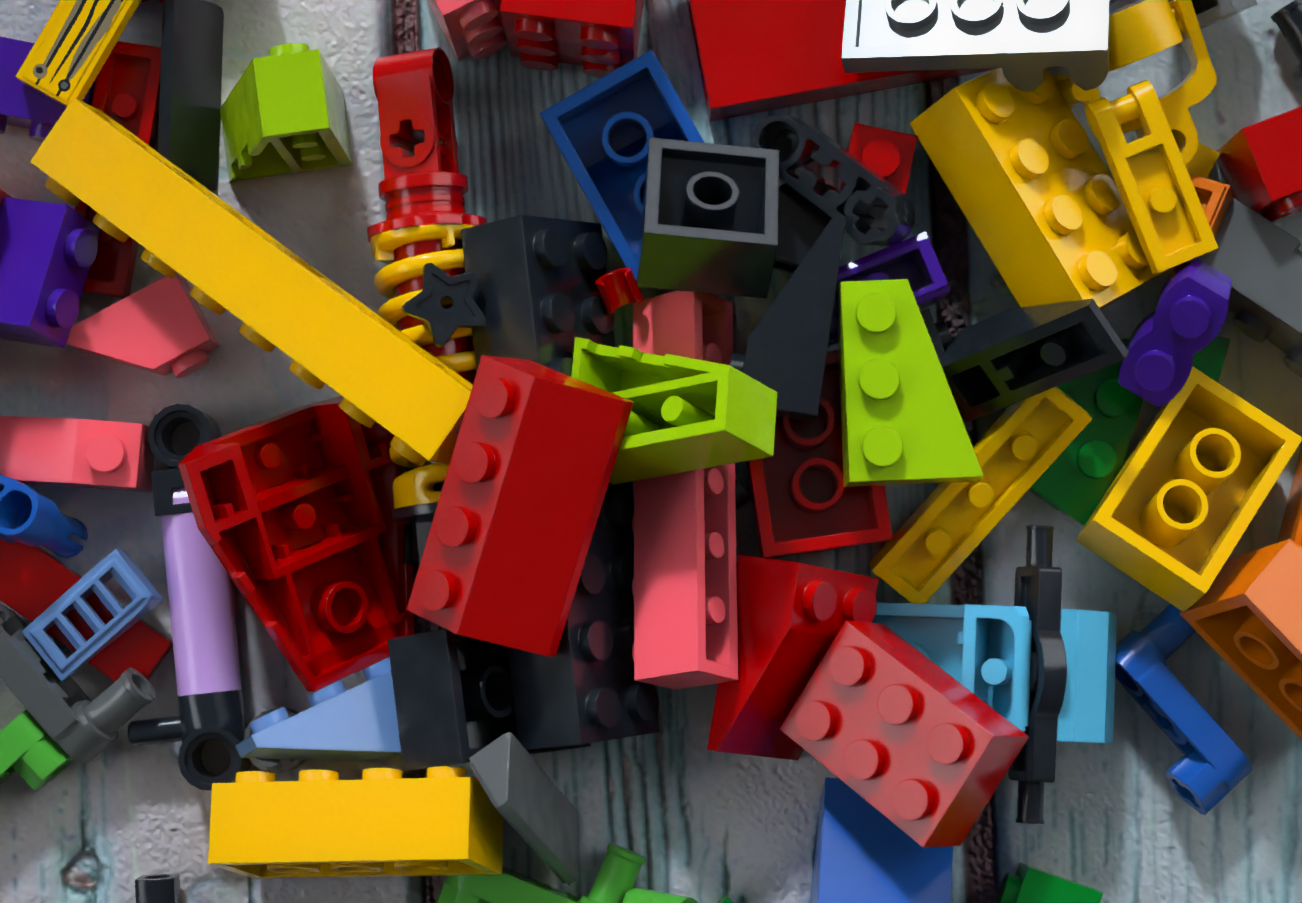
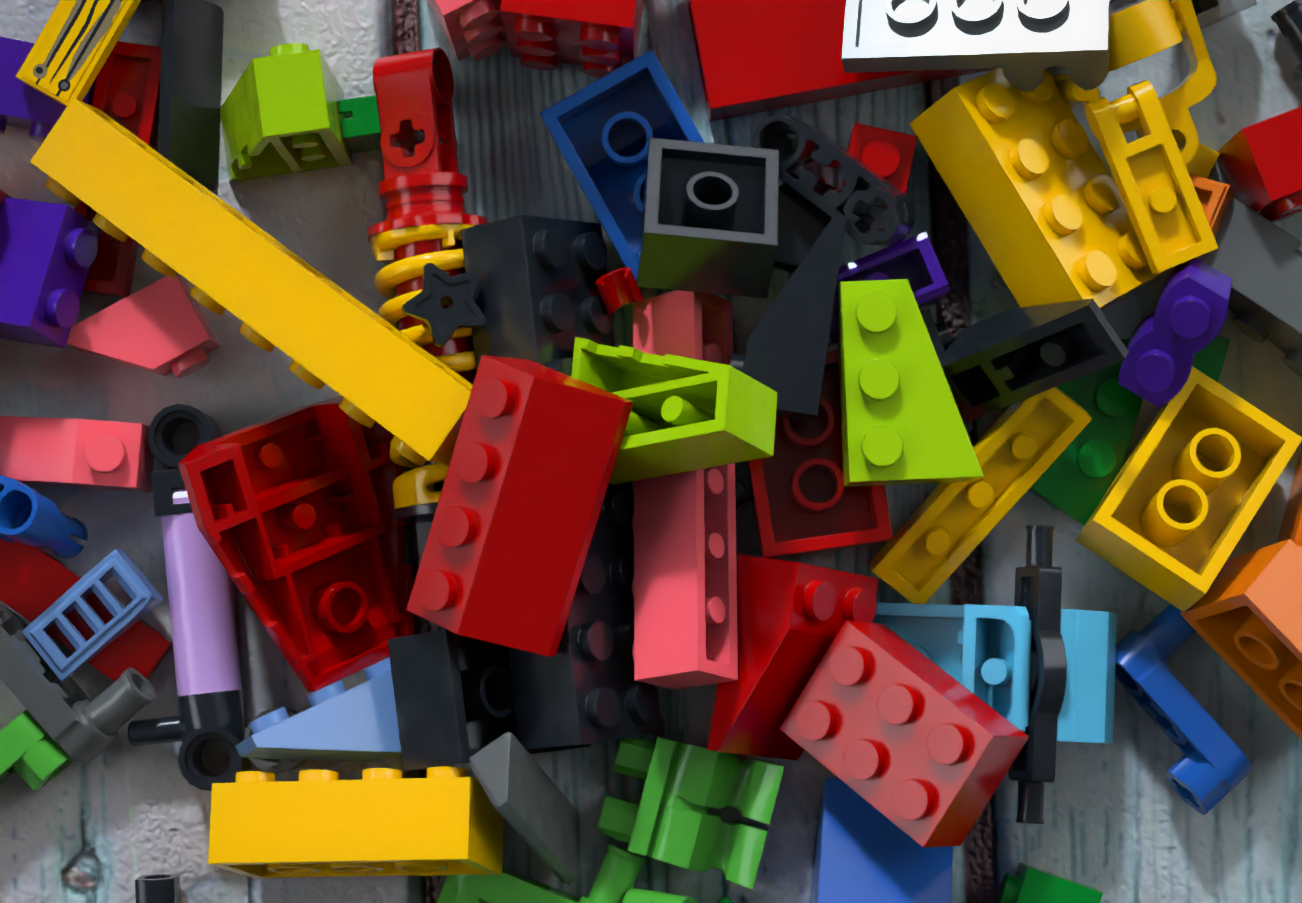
none -> green piece [337,95,382,154]
none -> bright green hips [597,736,785,890]

